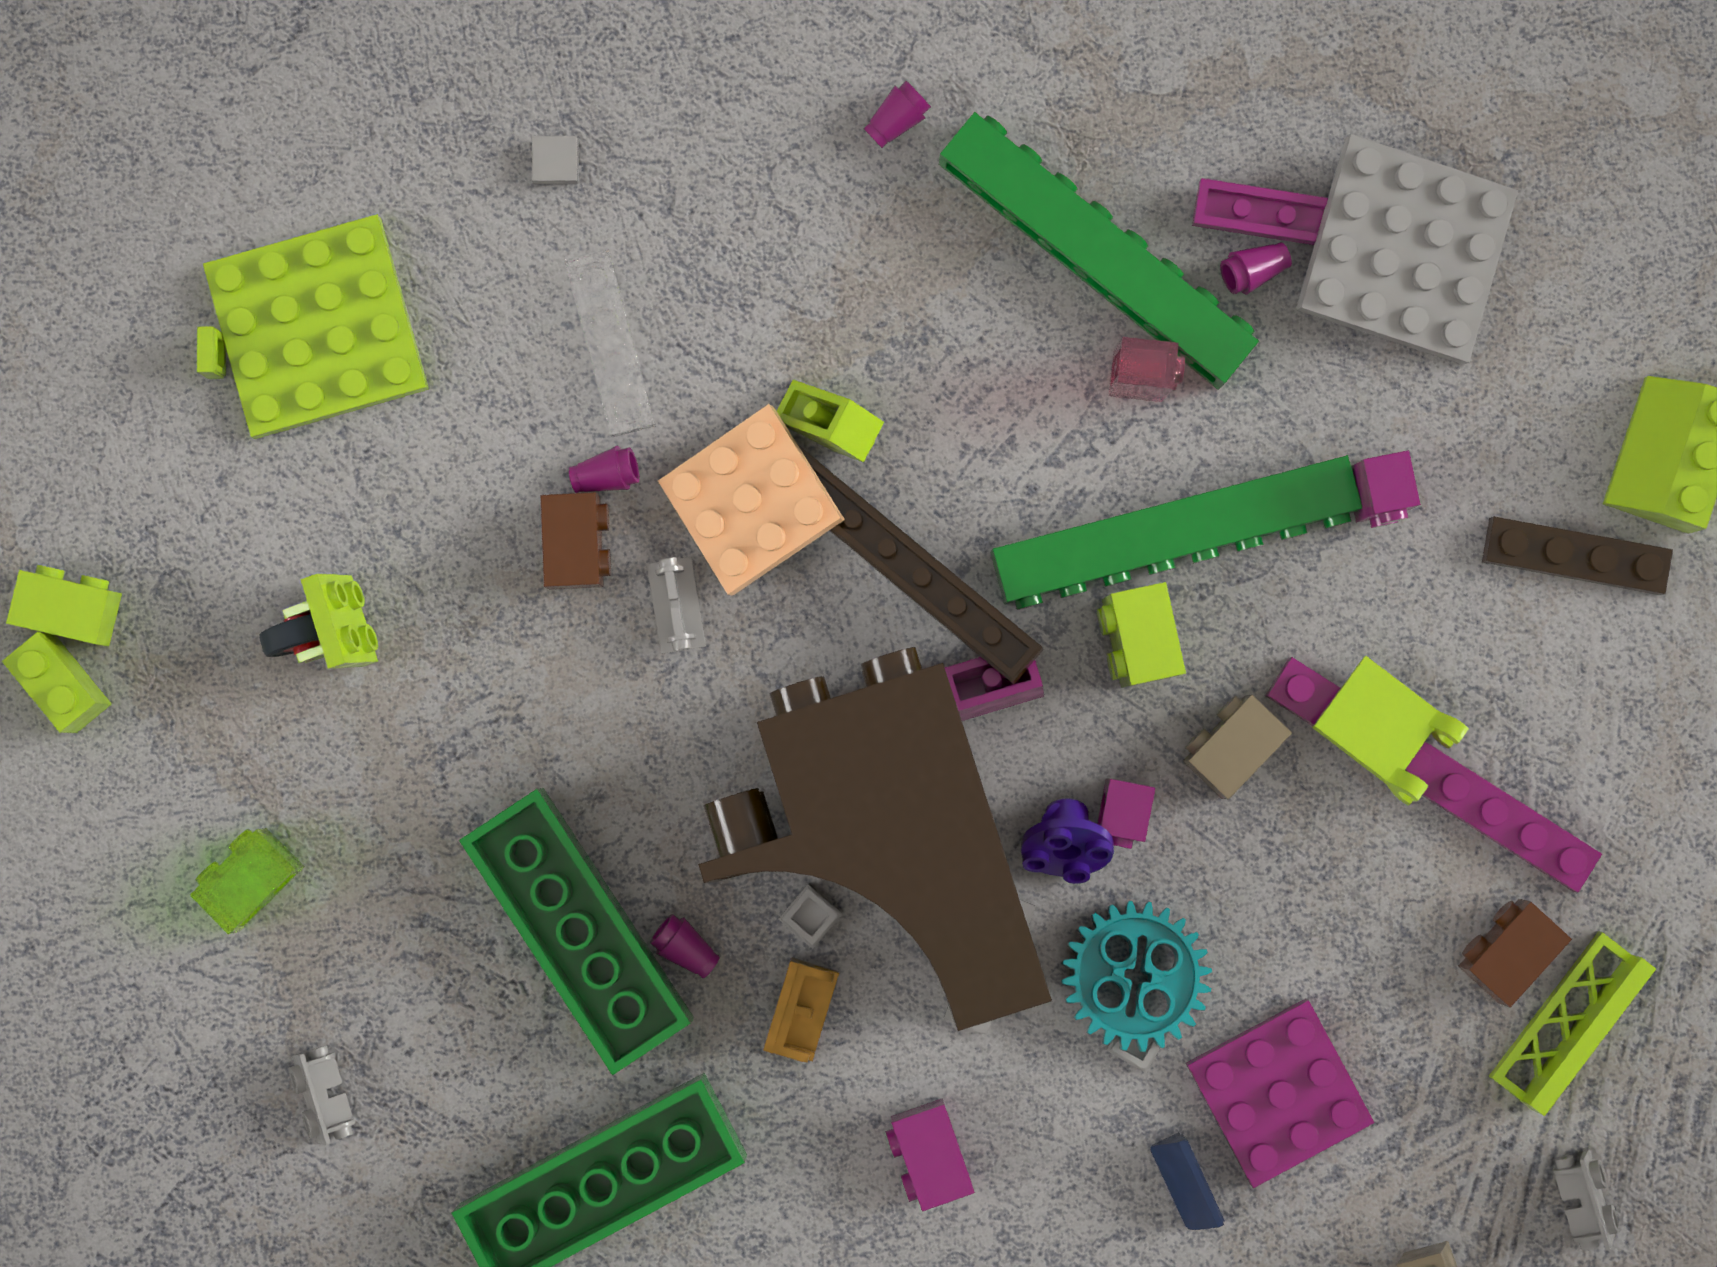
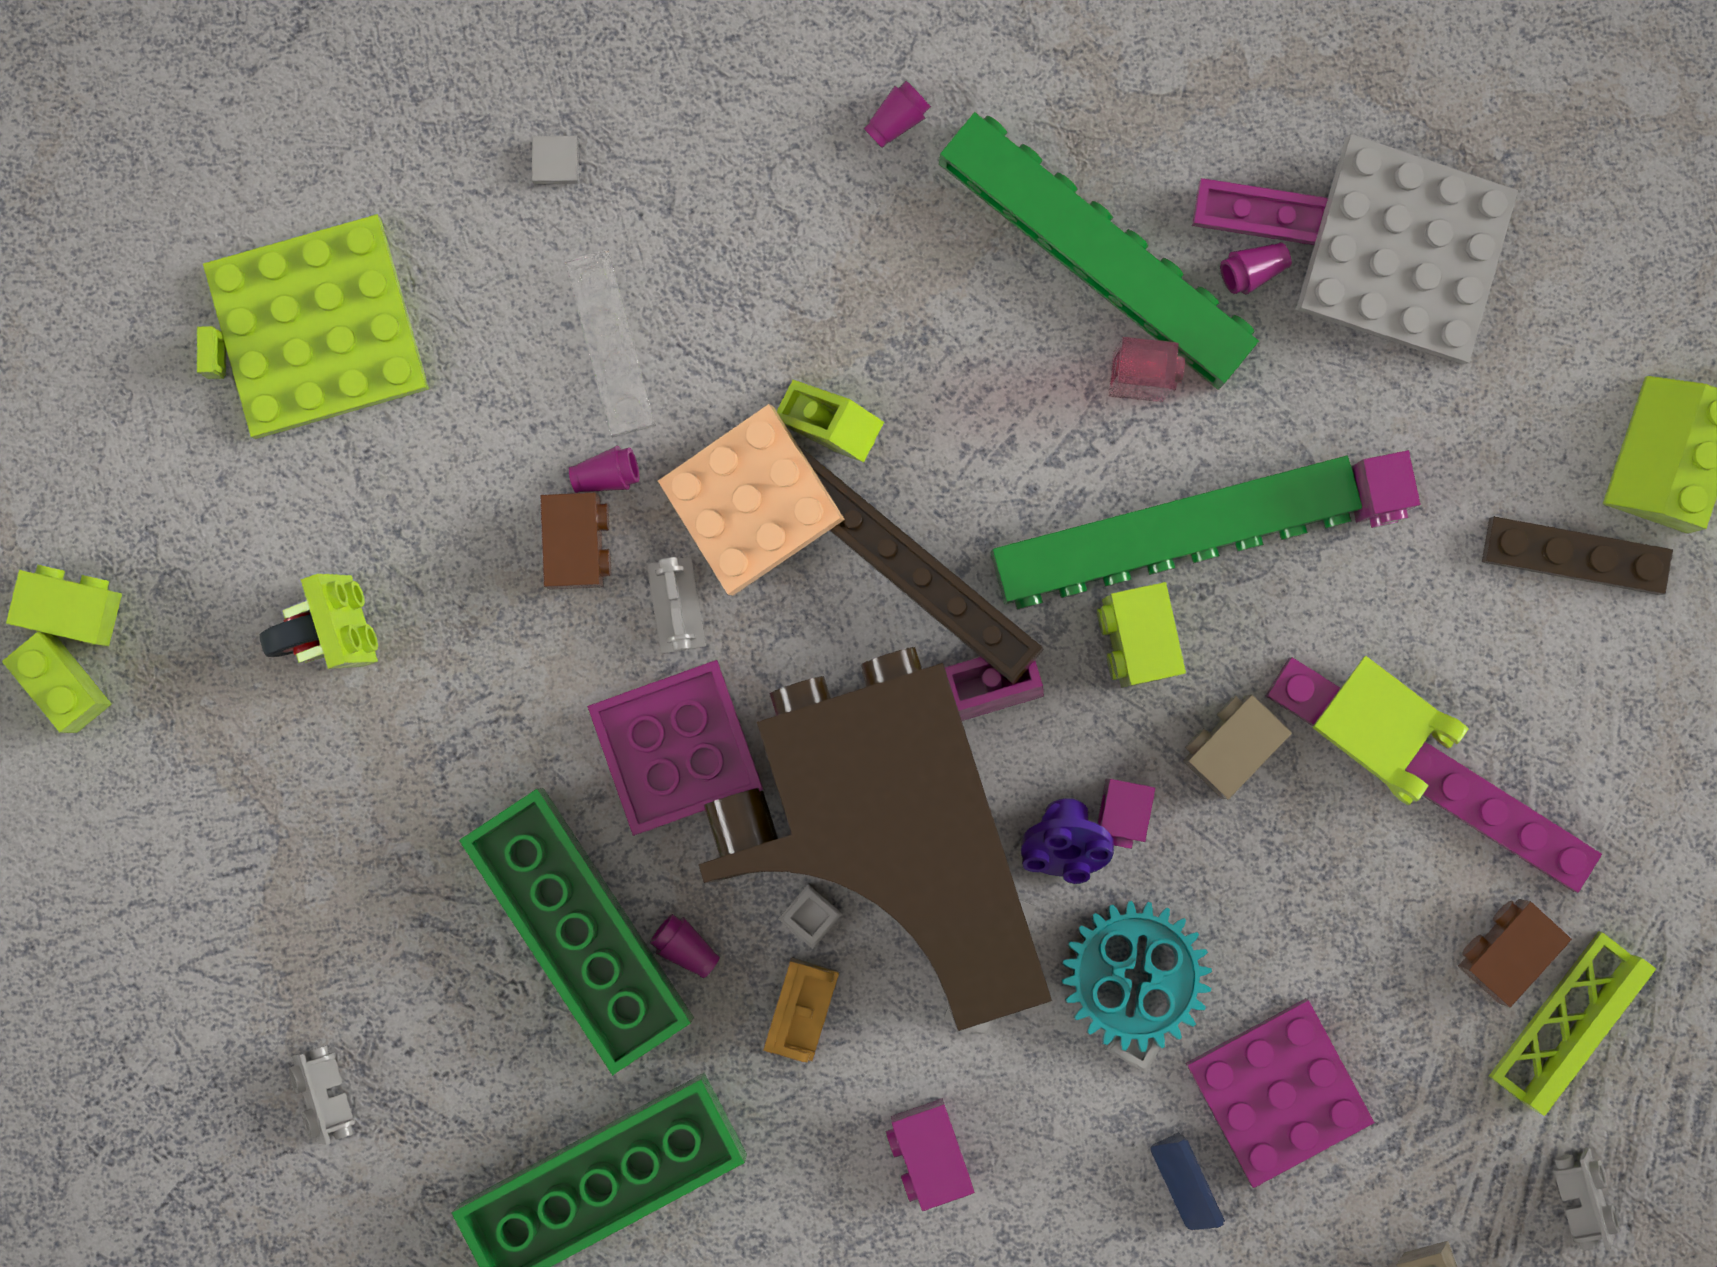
clear neon green brick [190,828,305,935] -> none
none -> magenta plate [587,660,763,836]

